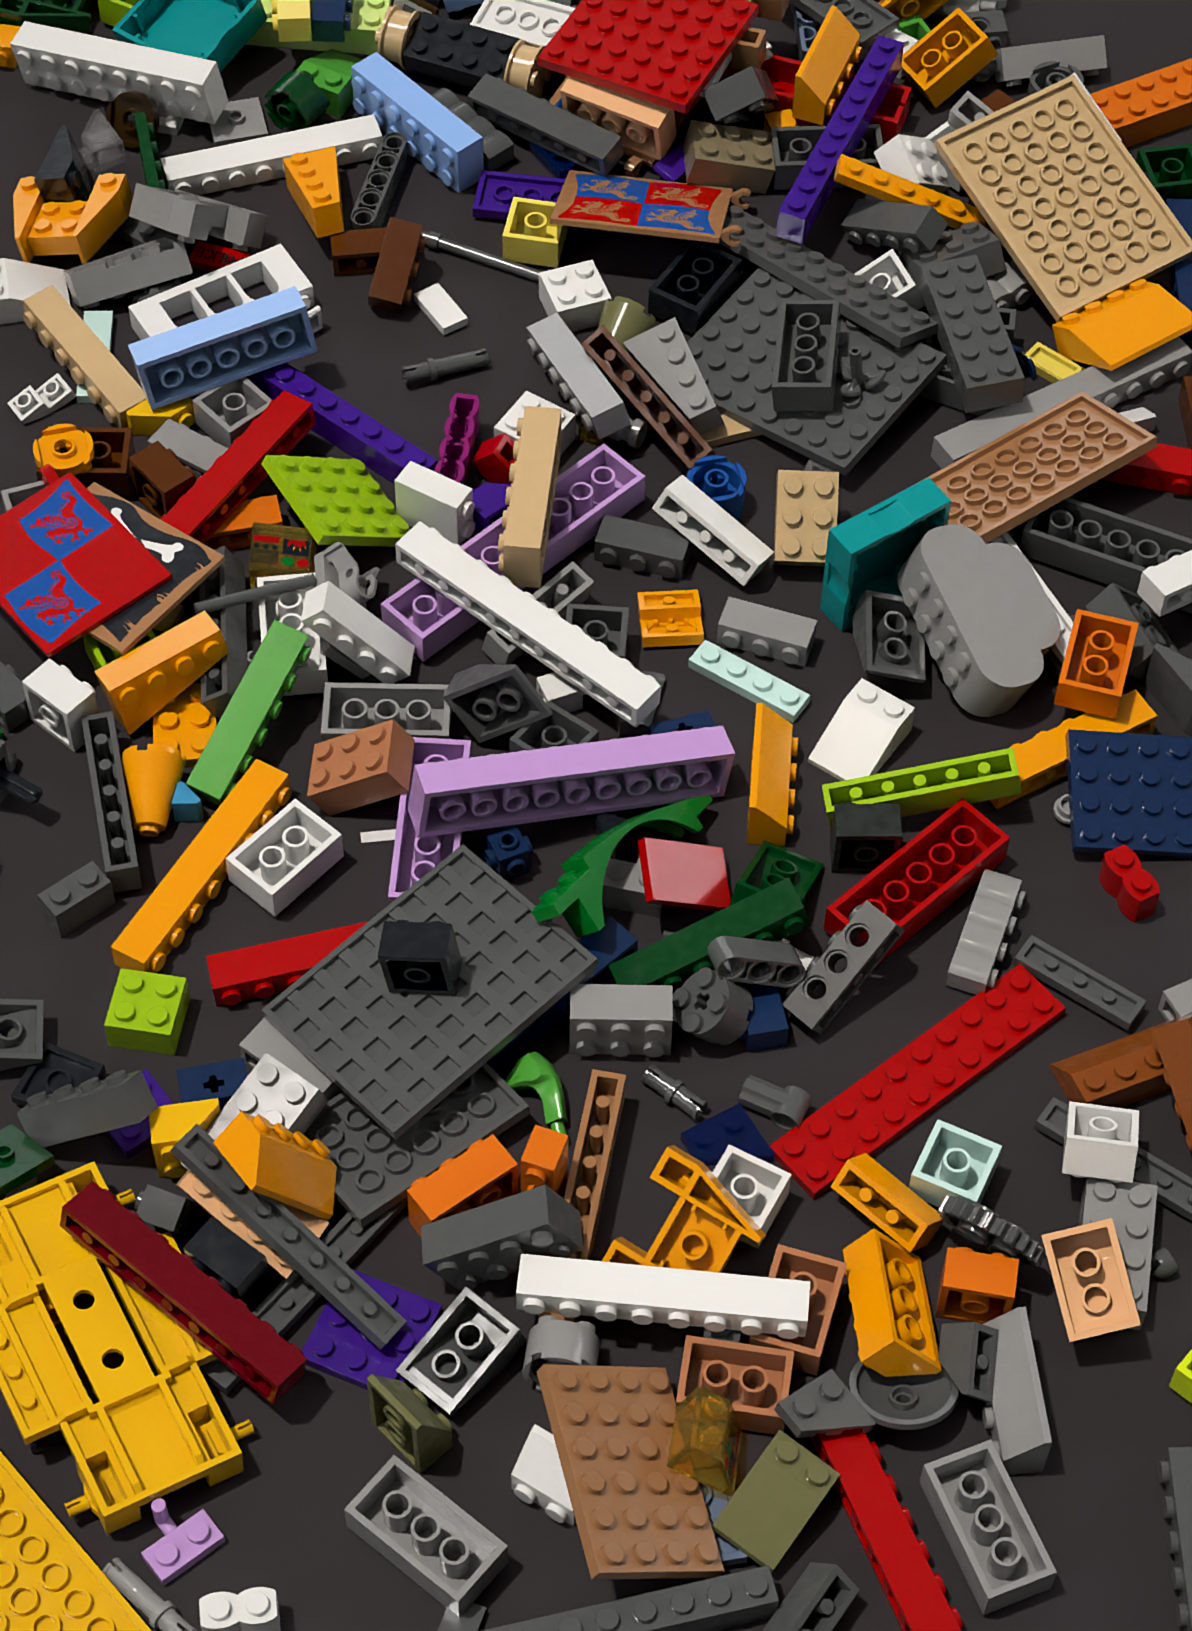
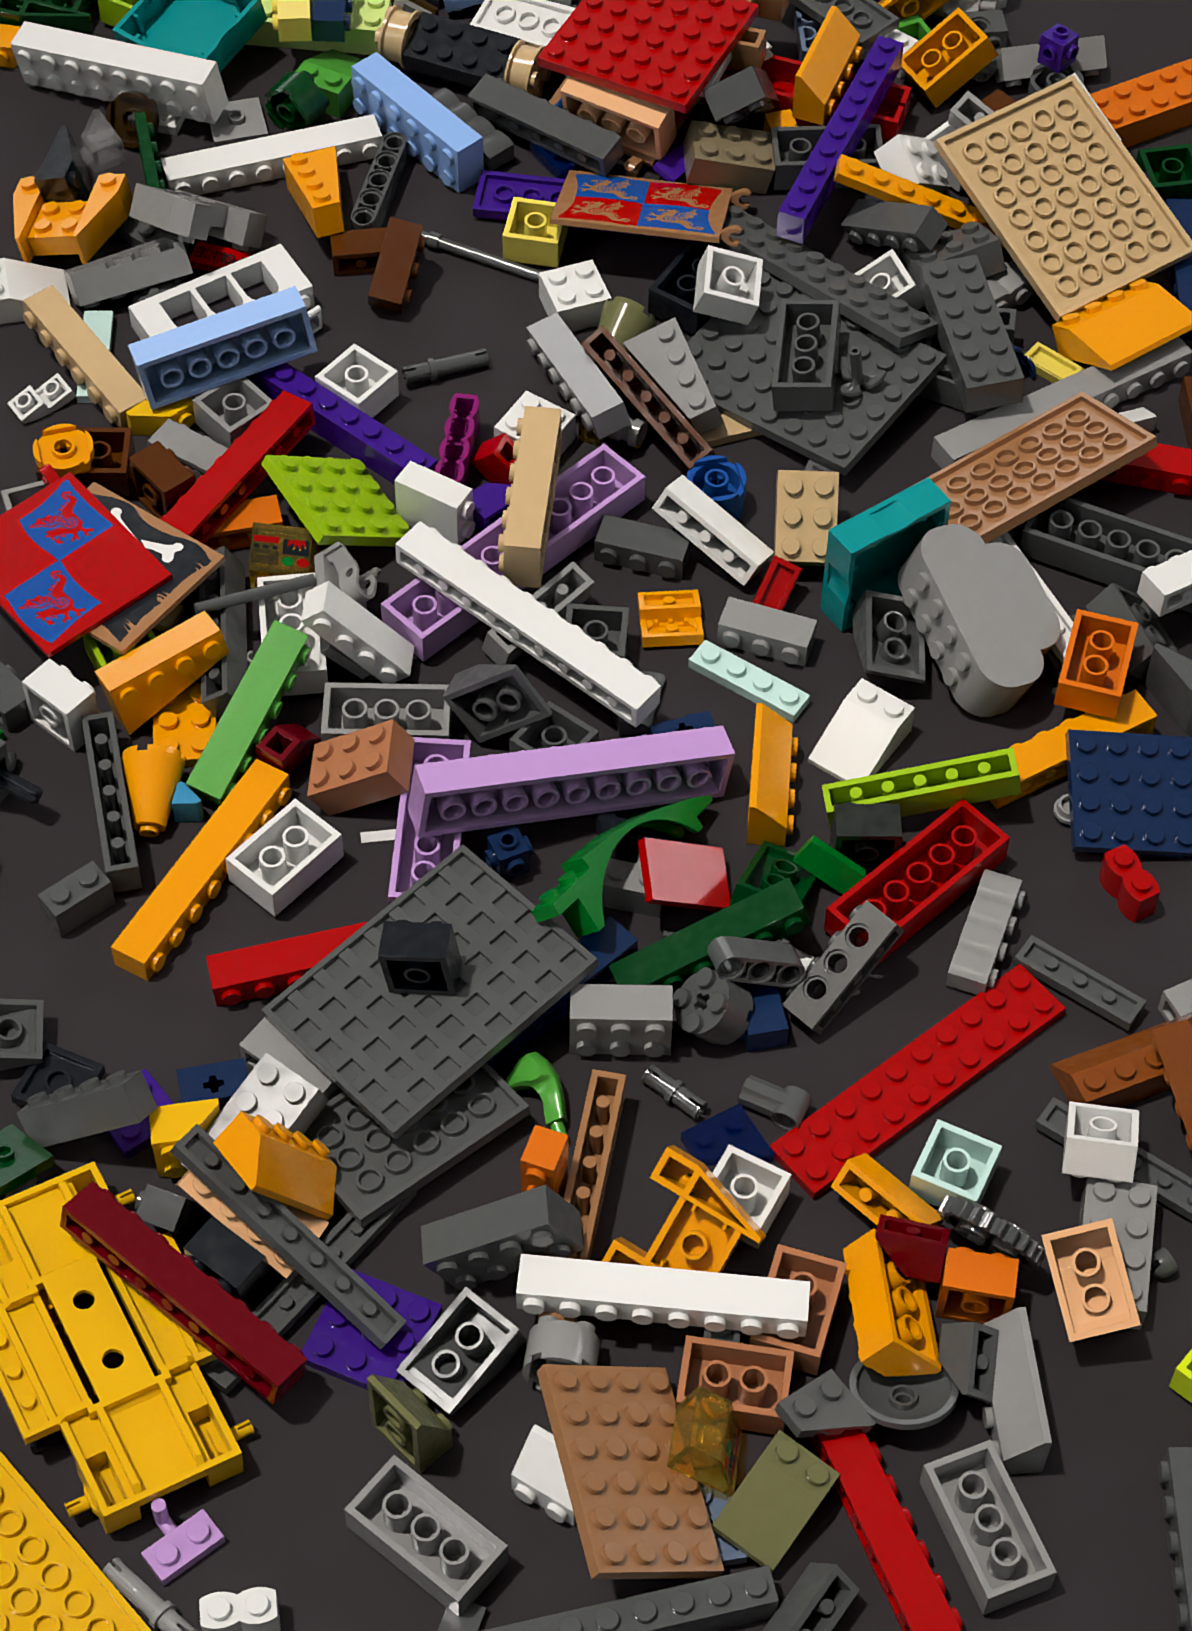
lime brick [104,968,190,1056] -> none
orange brick [407,1134,519,1237] -> none
white tile [414,283,468,336] -> none
white brick [536,672,586,713] -> none
none -> dark red slope [256,723,321,777]
none -> white brick [315,344,399,418]
none -> white brick [693,245,763,325]
none -> red tile [752,555,802,611]
none -> green tile [793,835,866,894]
none -> dark red slope [875,1214,950,1283]
none -> dark purple brick [1037,23,1080,73]

